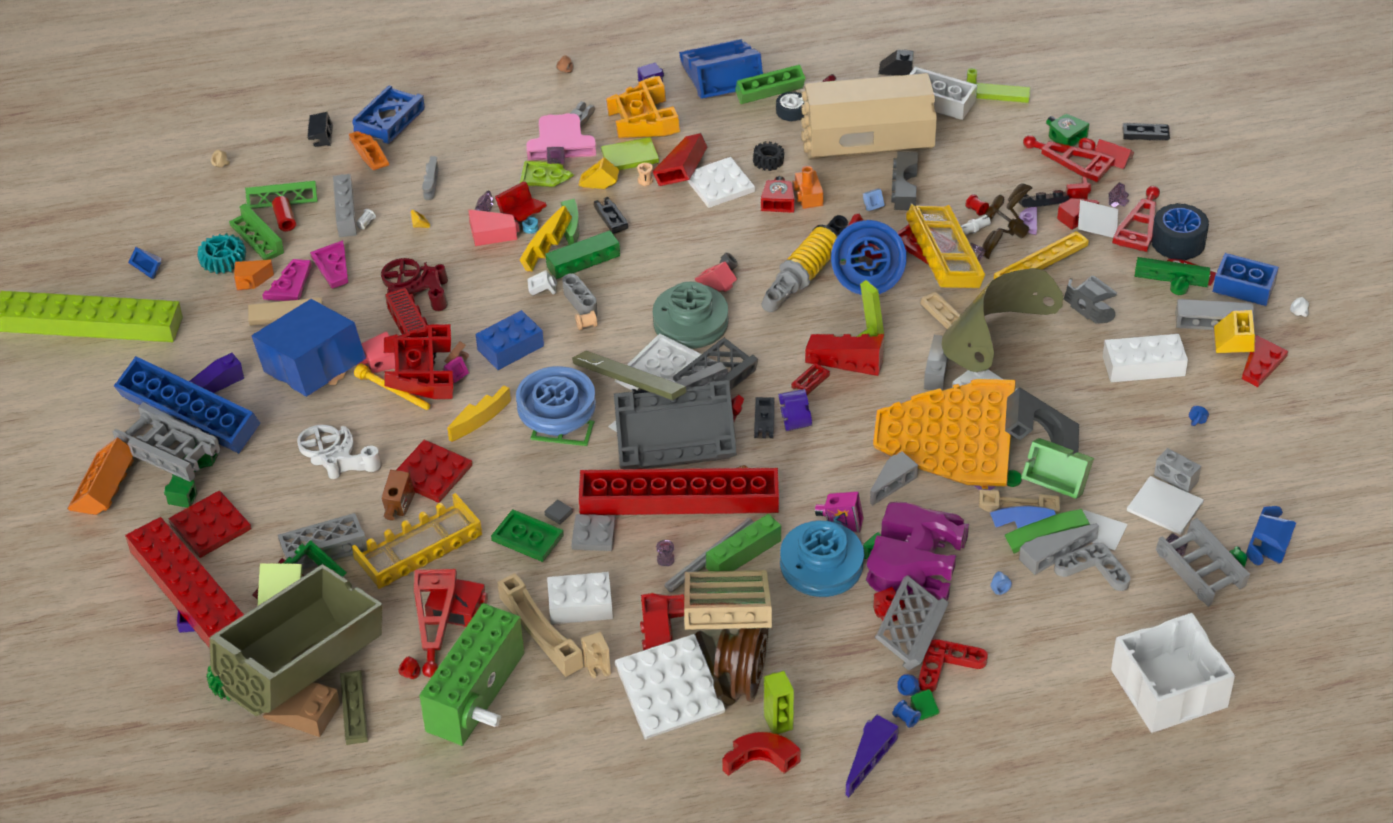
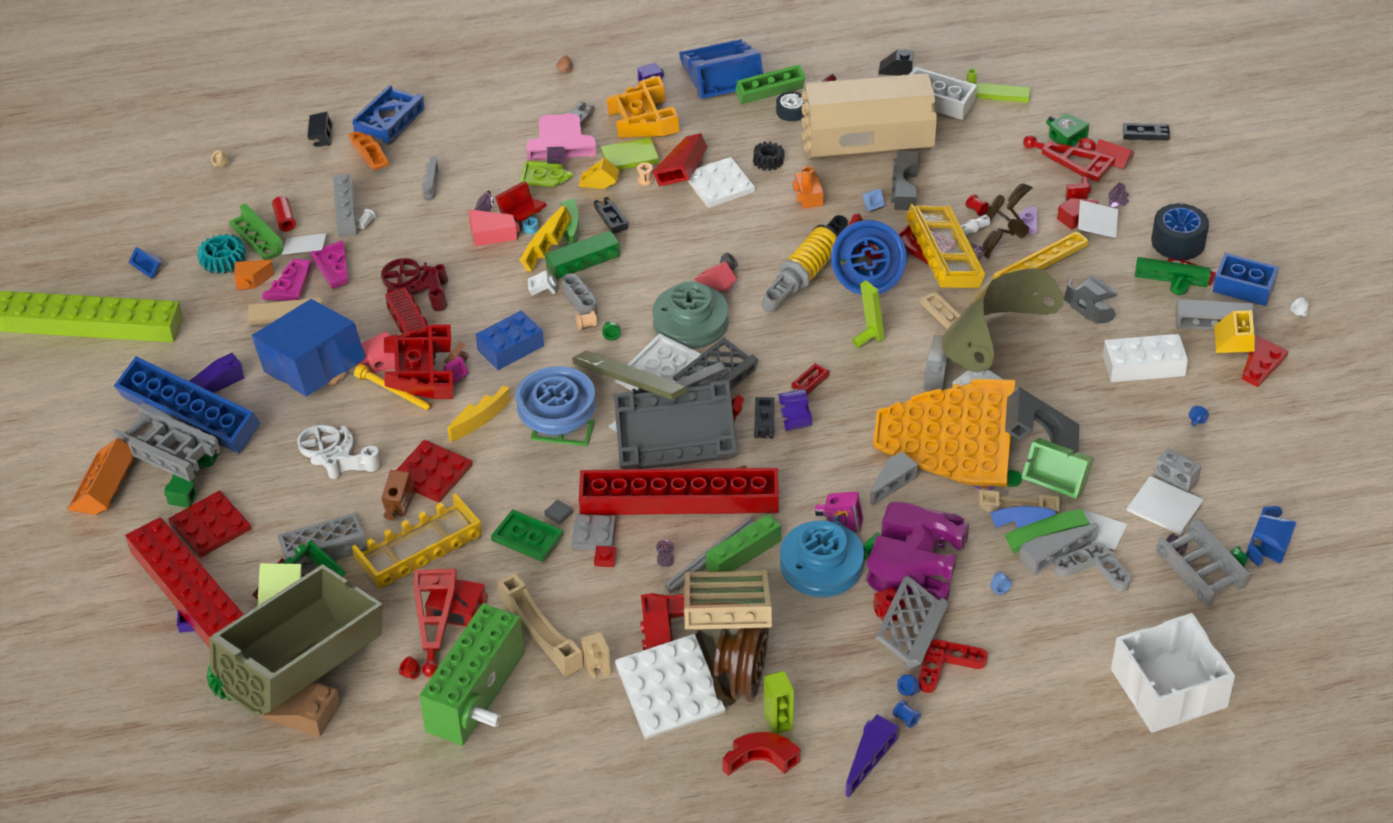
bright green fence [245,181,318,209] -> none
olive tile [340,670,368,745] -> none
yellow slope [410,210,430,228] -> none
white brick [547,572,613,625] -> none
red torso [761,176,794,213] -> none
red wedge [805,334,885,376] -> none
green slope [910,689,939,721] -> none
black hinge [1018,190,1069,208] -> none
red plate [1112,186,1160,252] -> none
none -> white sticker [282,233,326,255]
none -> red plate [594,546,616,567]
none -> green tile [602,321,621,341]

